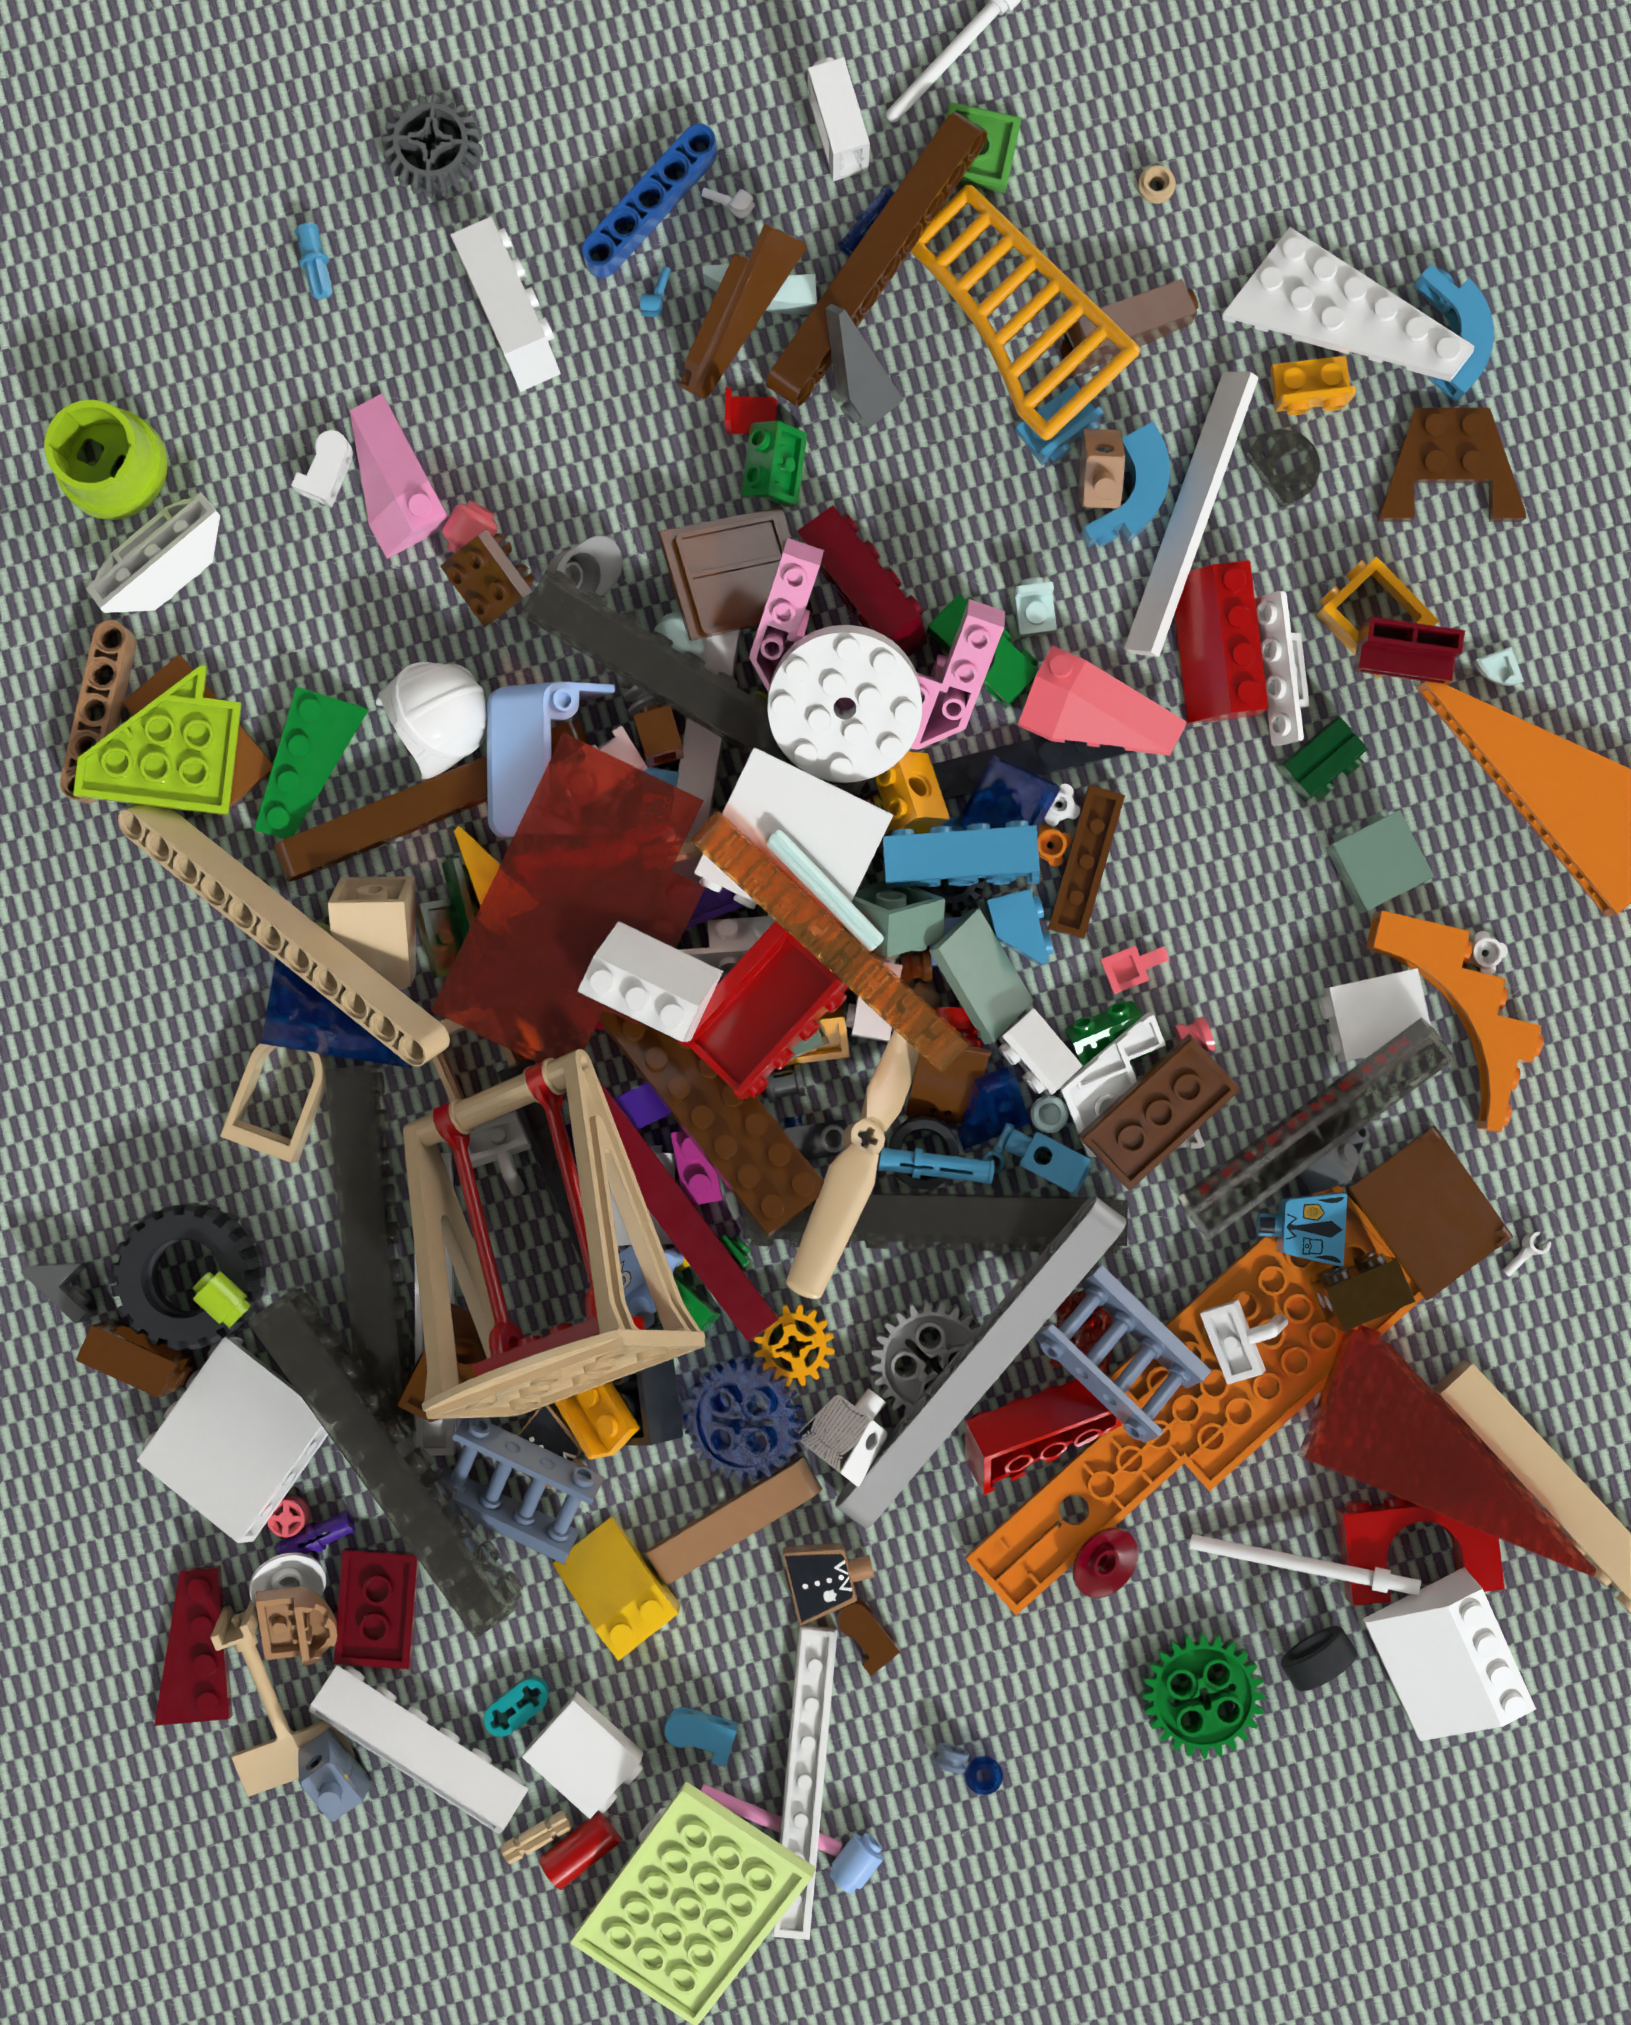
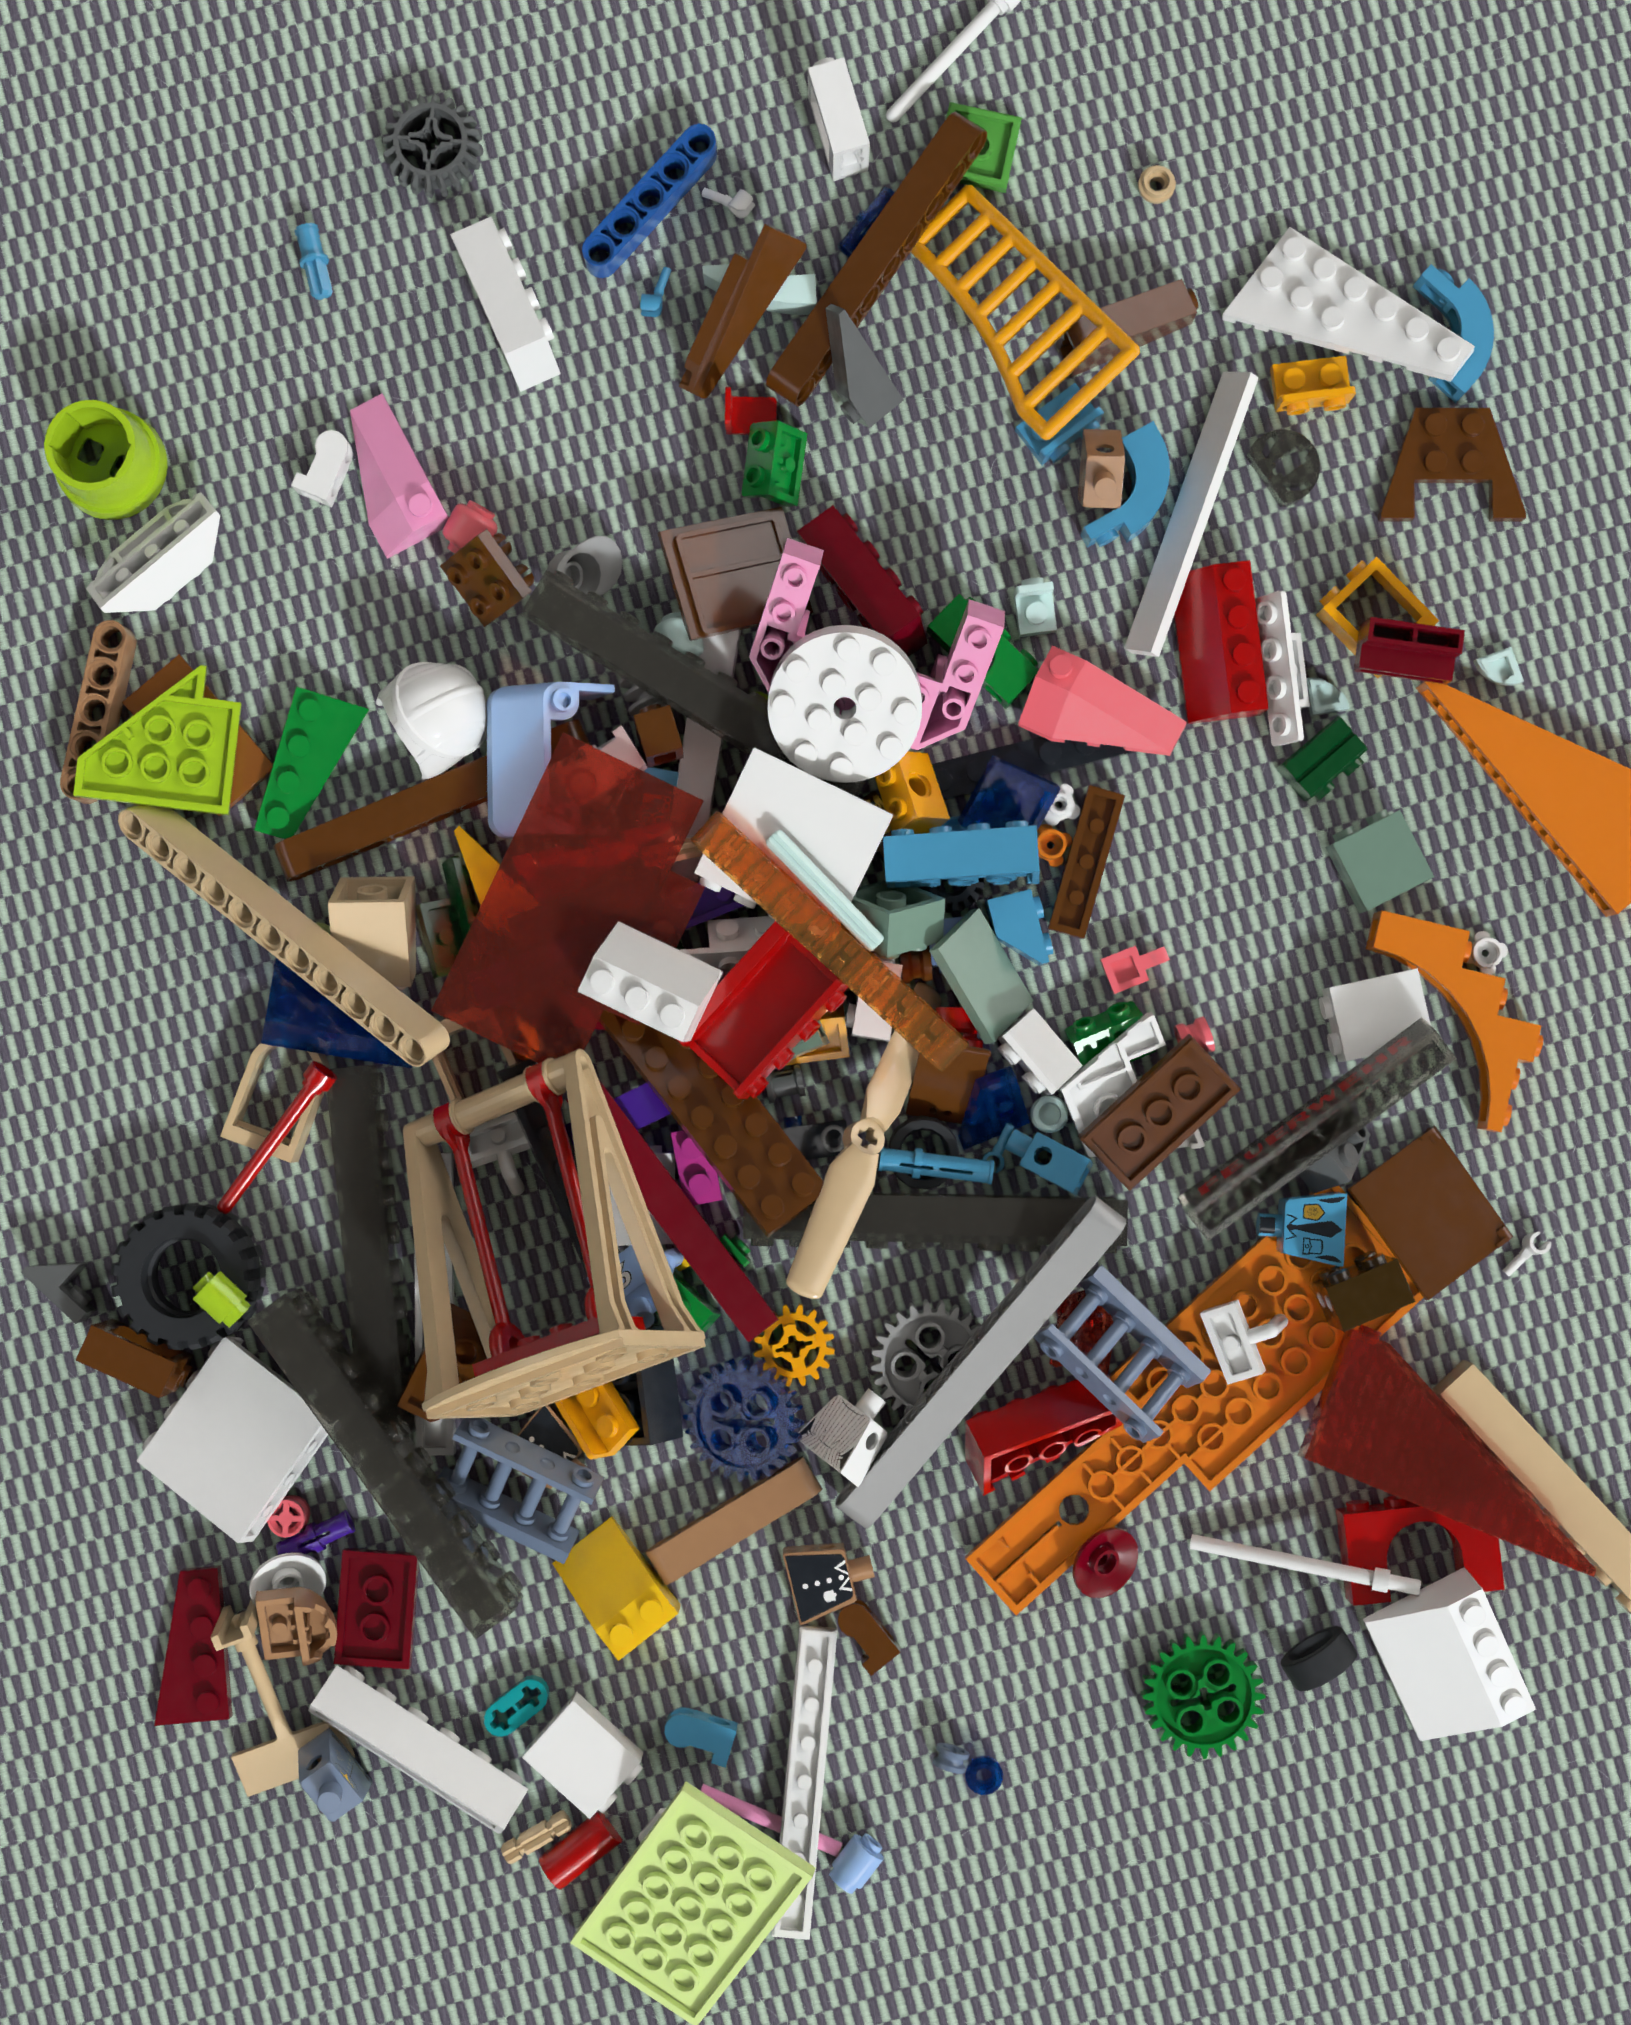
none -> red piece [217,1061,337,1214]
none -> light aqua tile [1306,677,1350,716]

